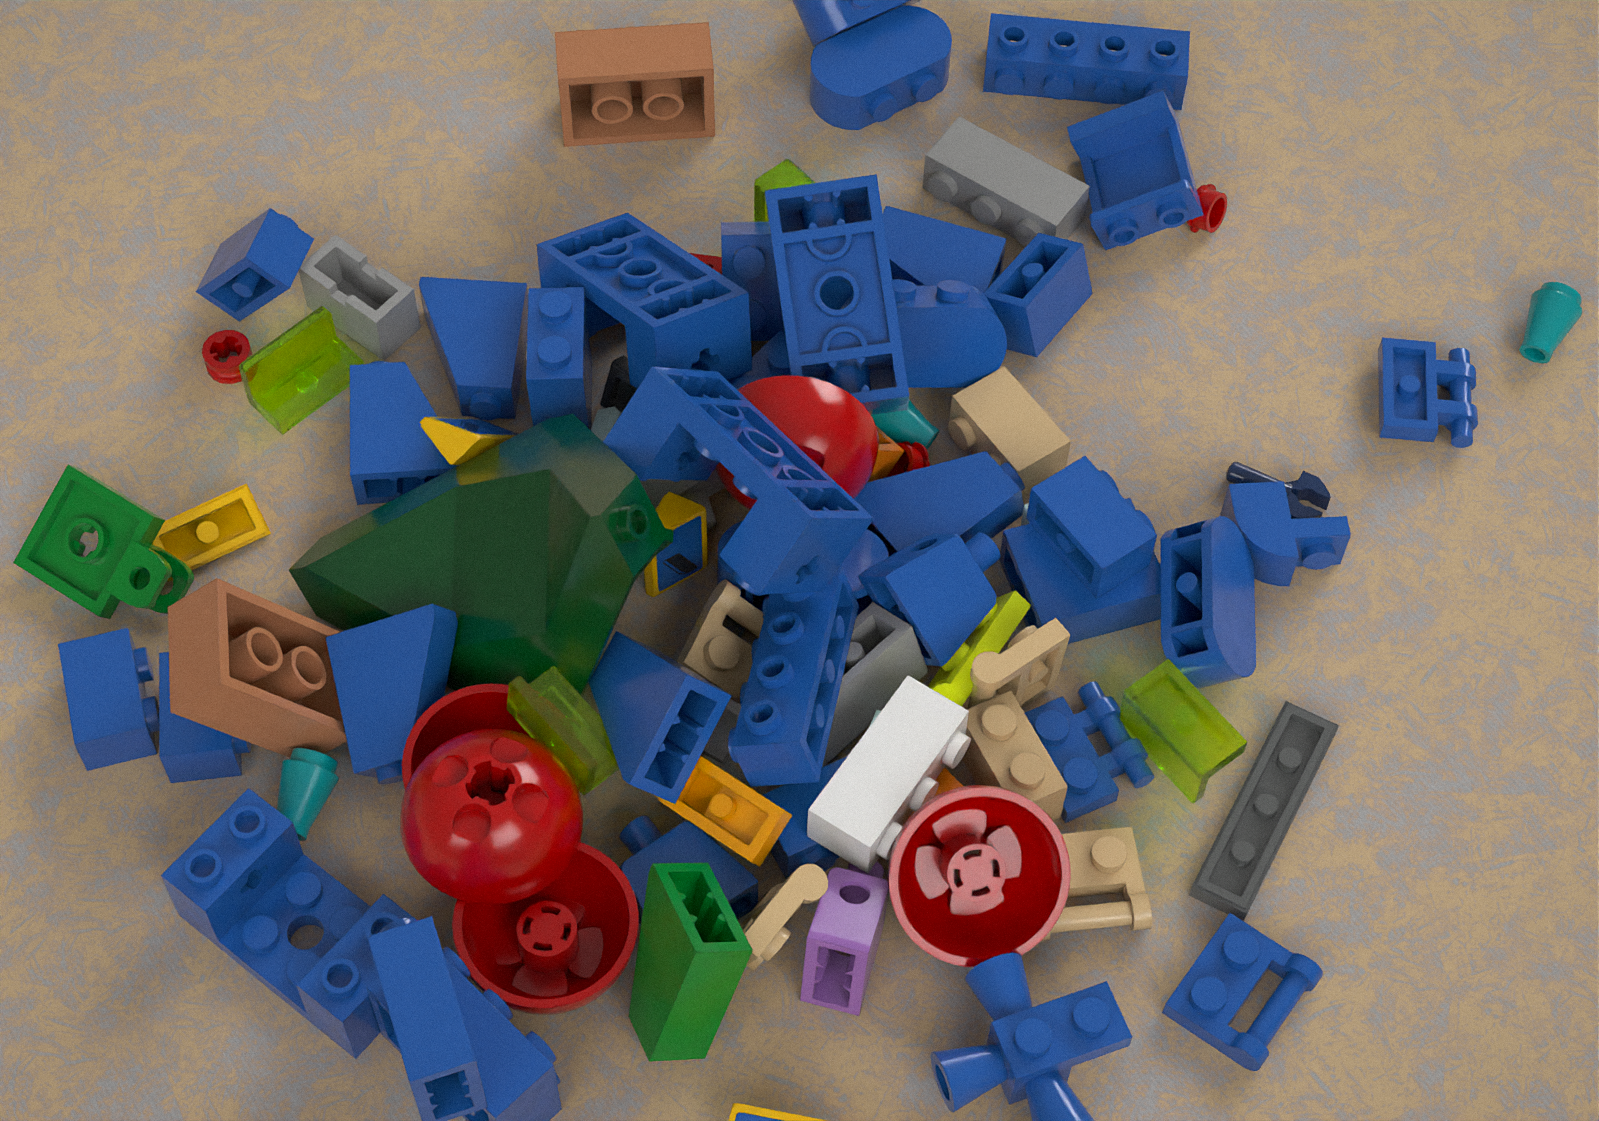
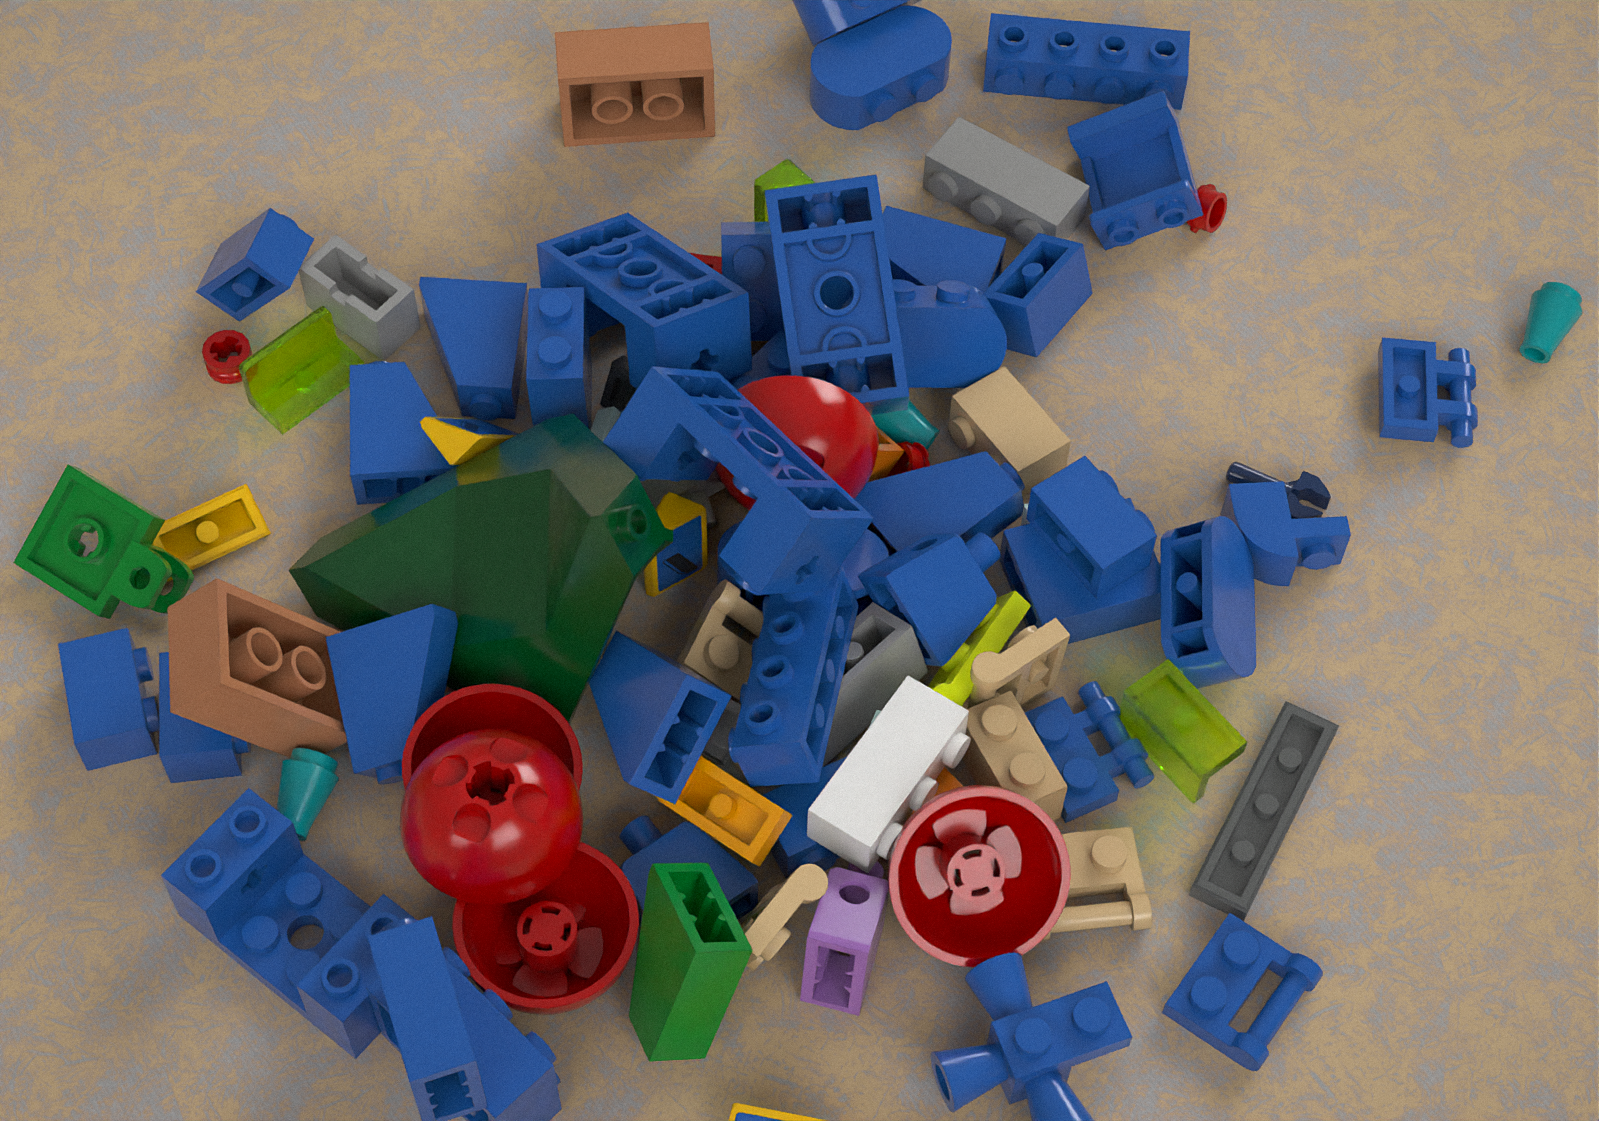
clear neon green panel [506,666,619,796] -> none

